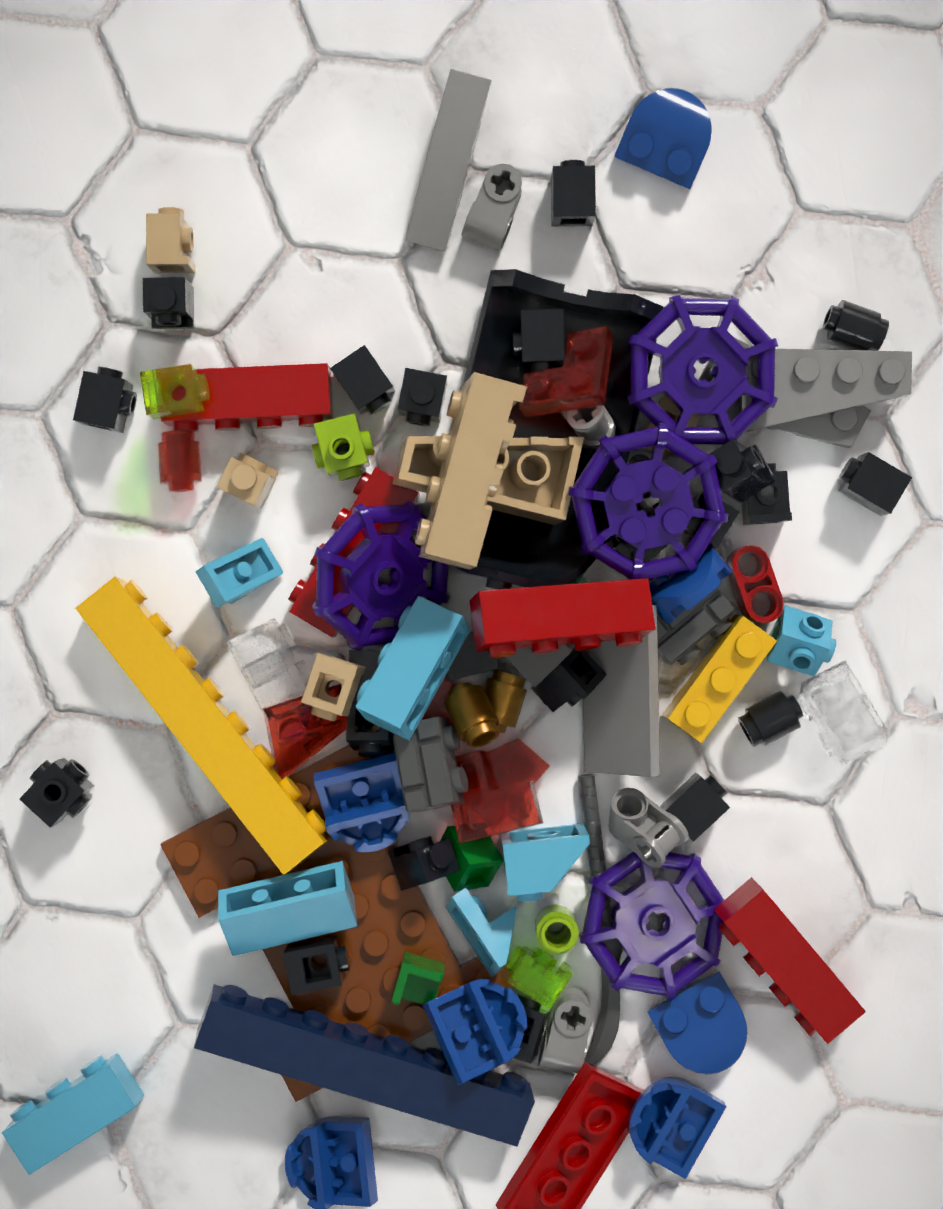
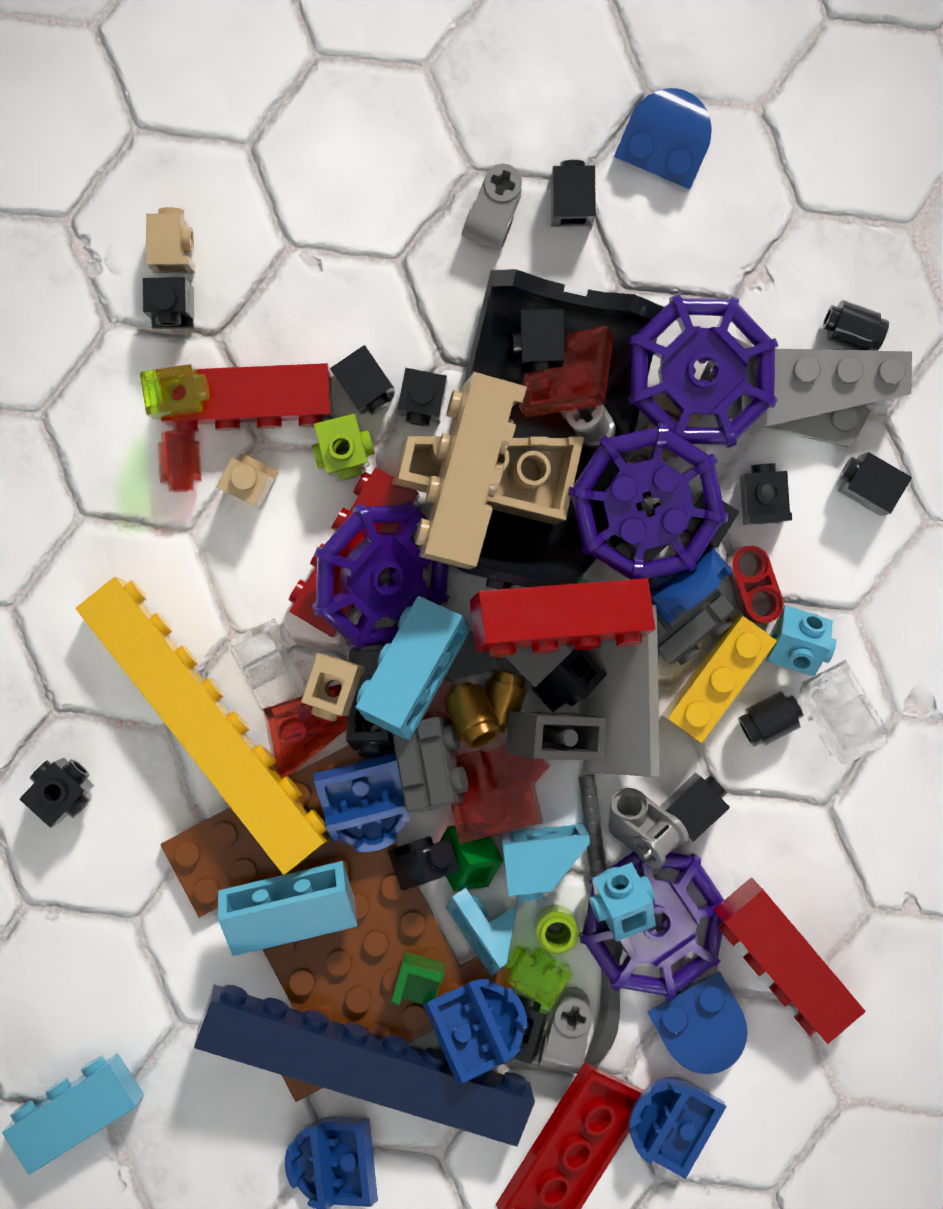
black brick [73,367,137,433] -> none
medium azure slope [195,538,284,608] -> none
black brick [283,936,350,995] -> none
light grey slope [405,69,492,252] -> none
black brick [708,439,776,503] -> none
none -> dark grey brick [505,710,607,761]
none -> medium azure brick [589,862,656,942]

